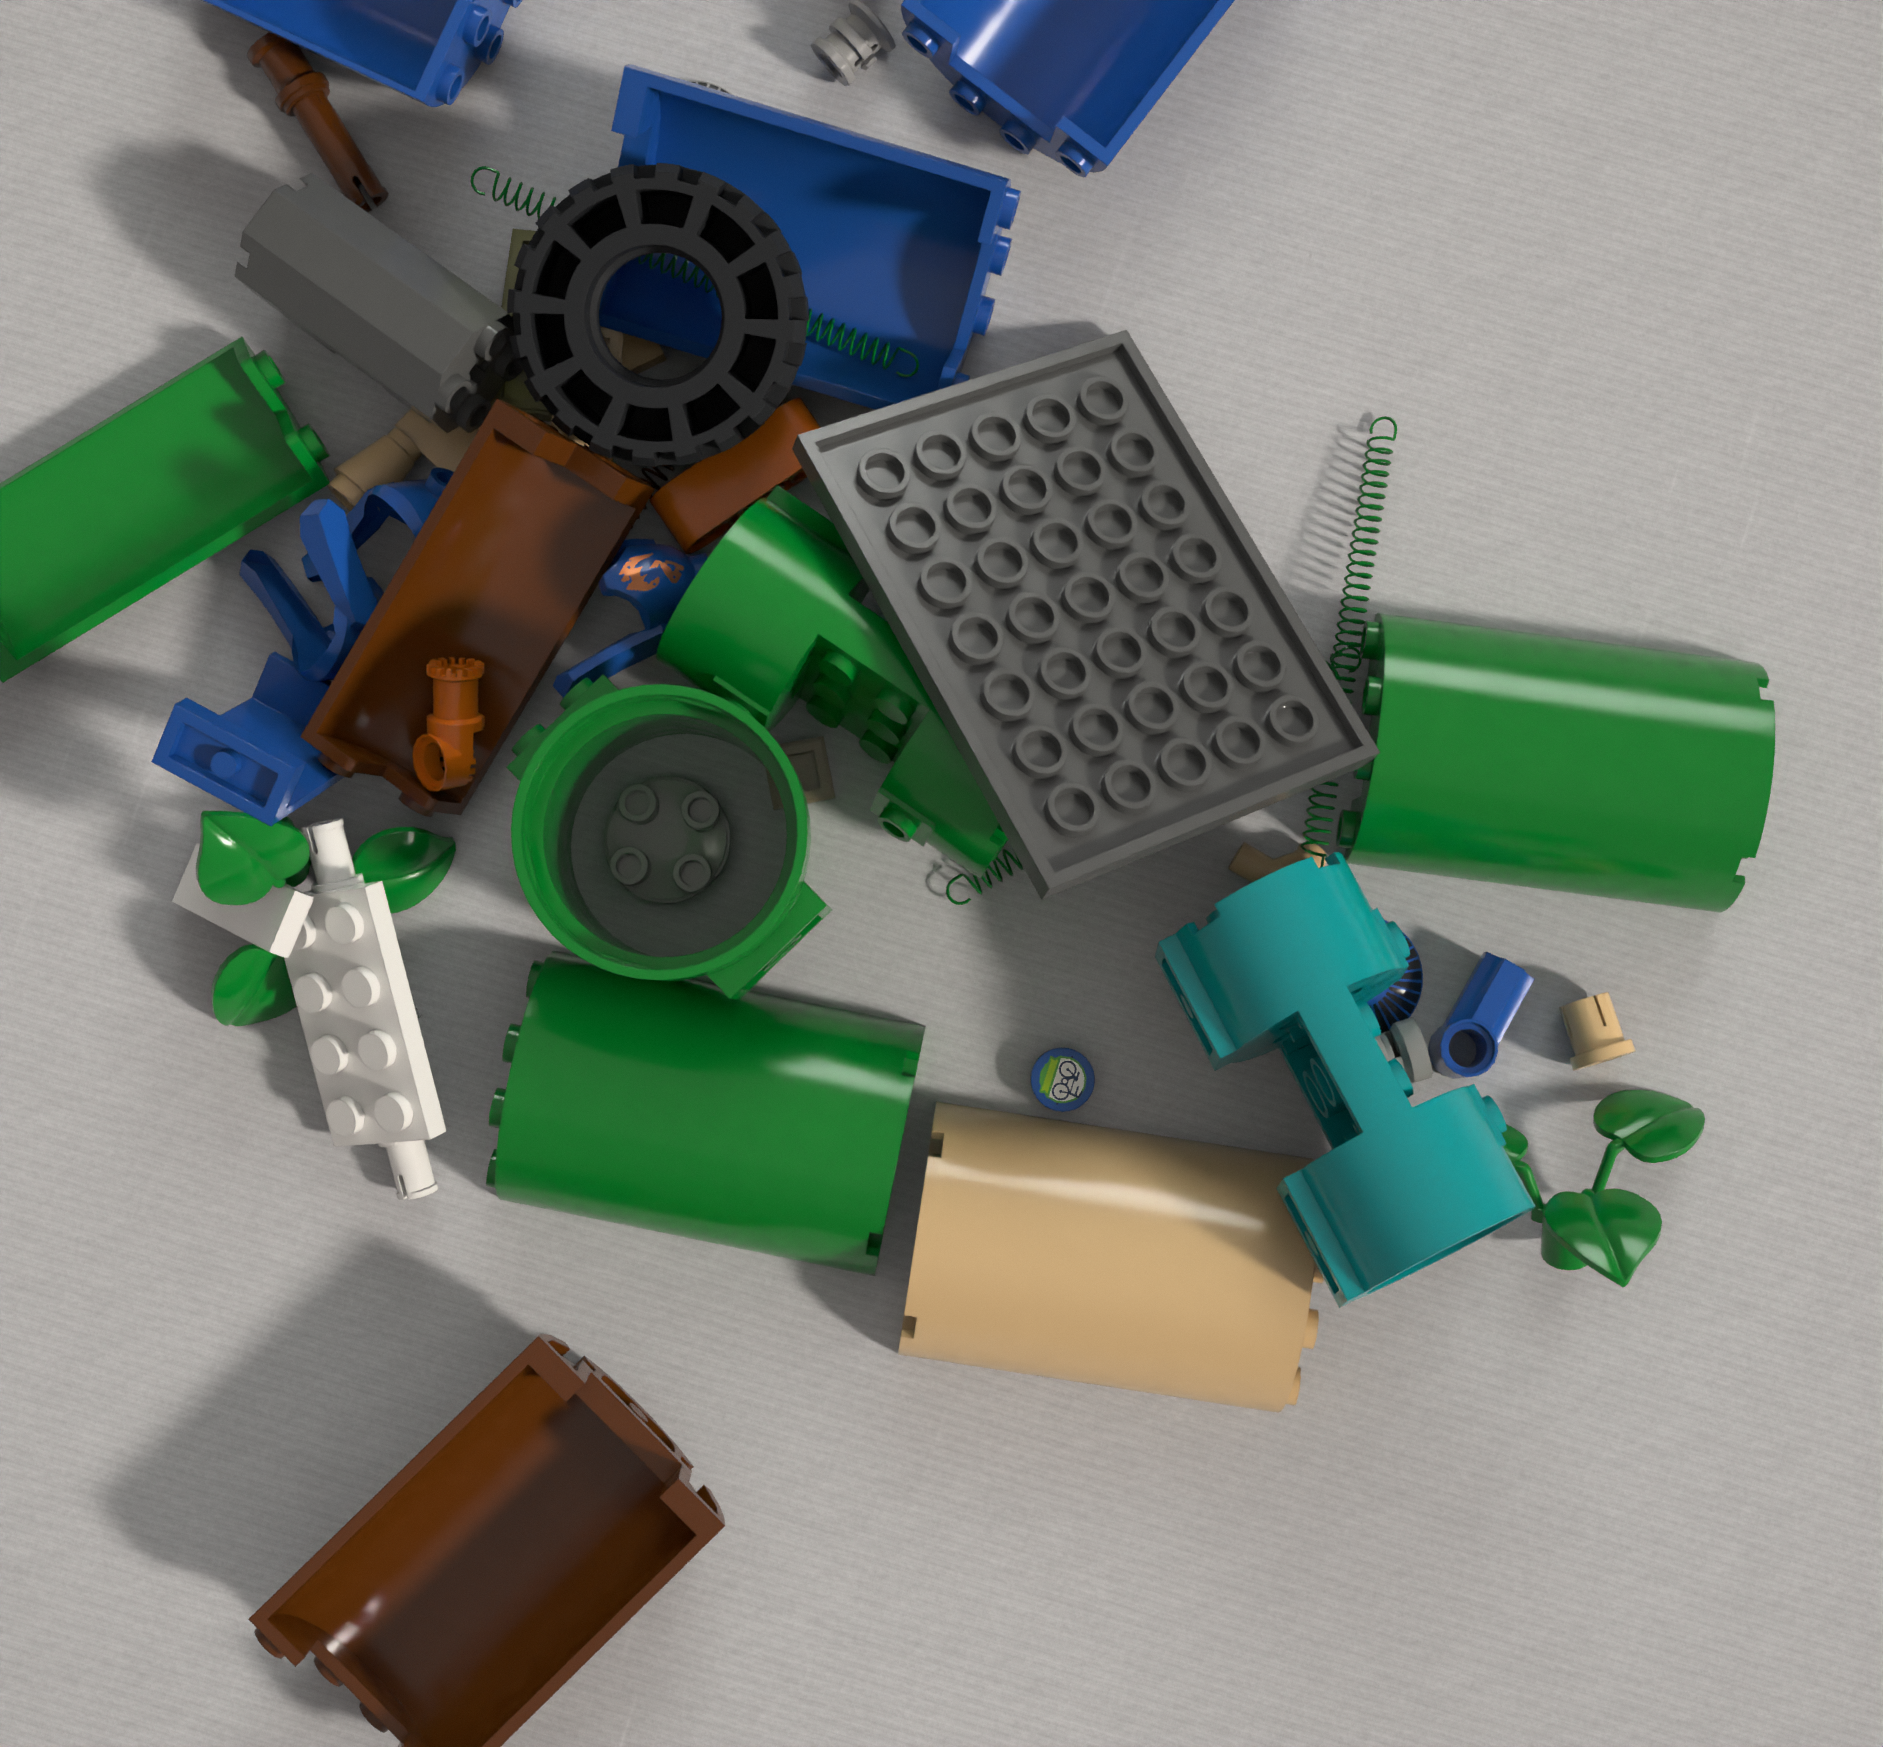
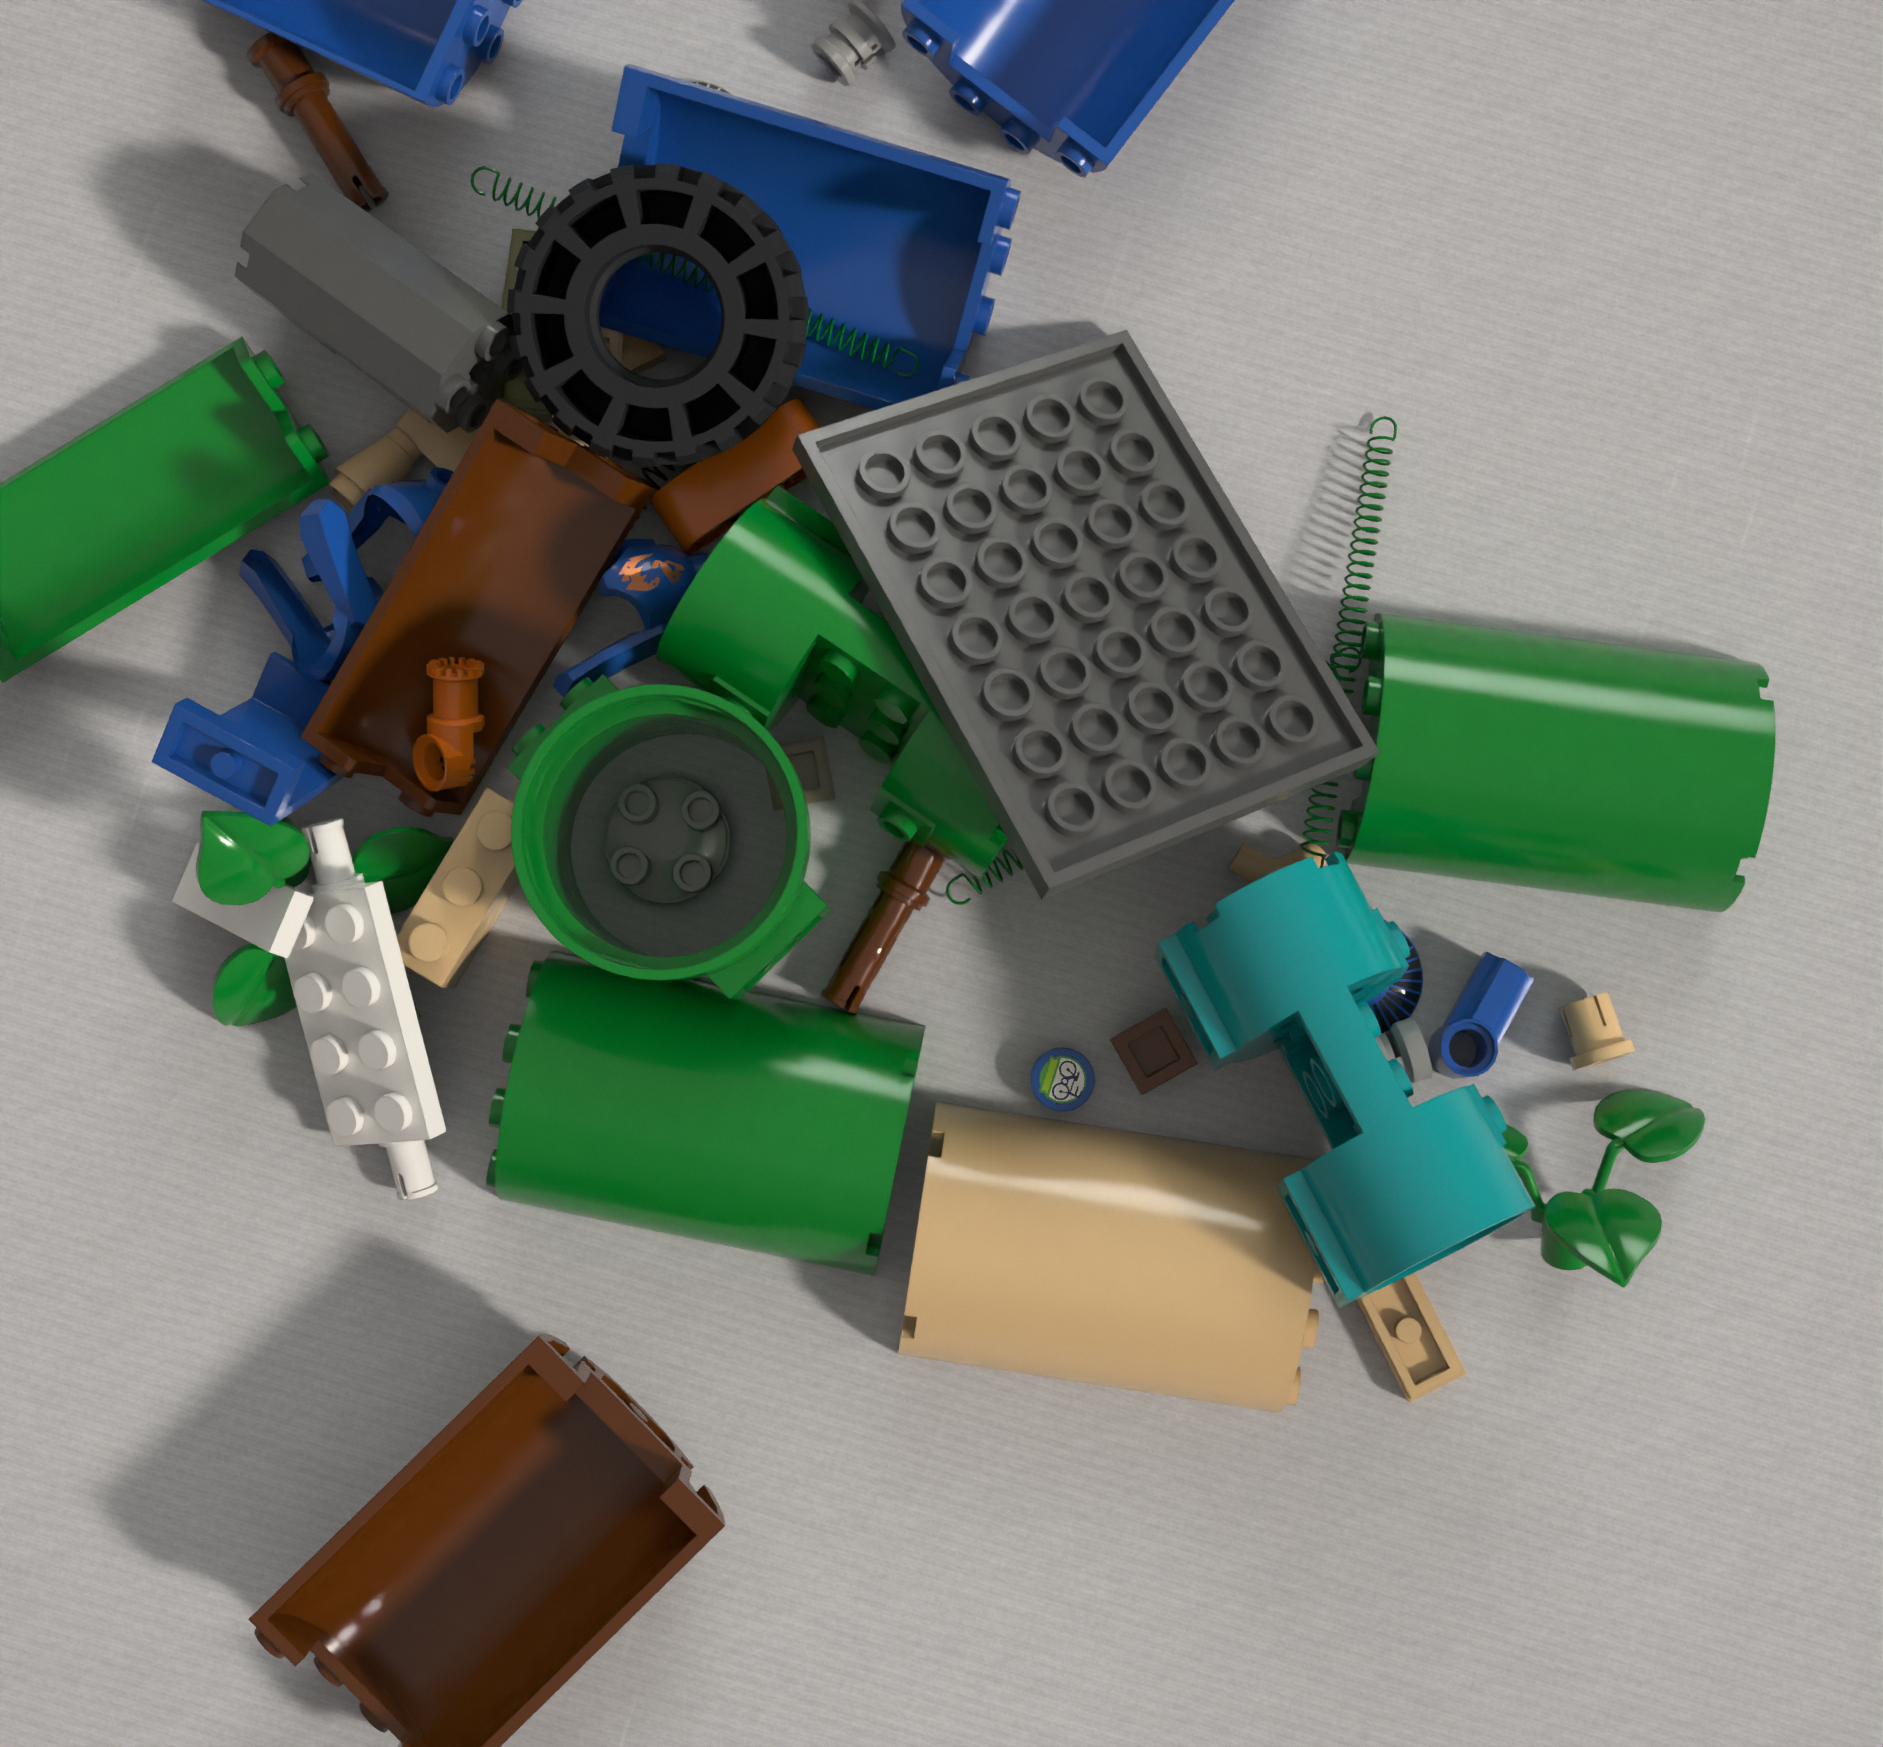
none -> tan brick [397,787,519,988]
none -> reddish brown pin [820,839,952,1014]
none -> reddish brown plate [1109,1008,1198,1095]
none -> tan tile [1355,1273,1466,1402]

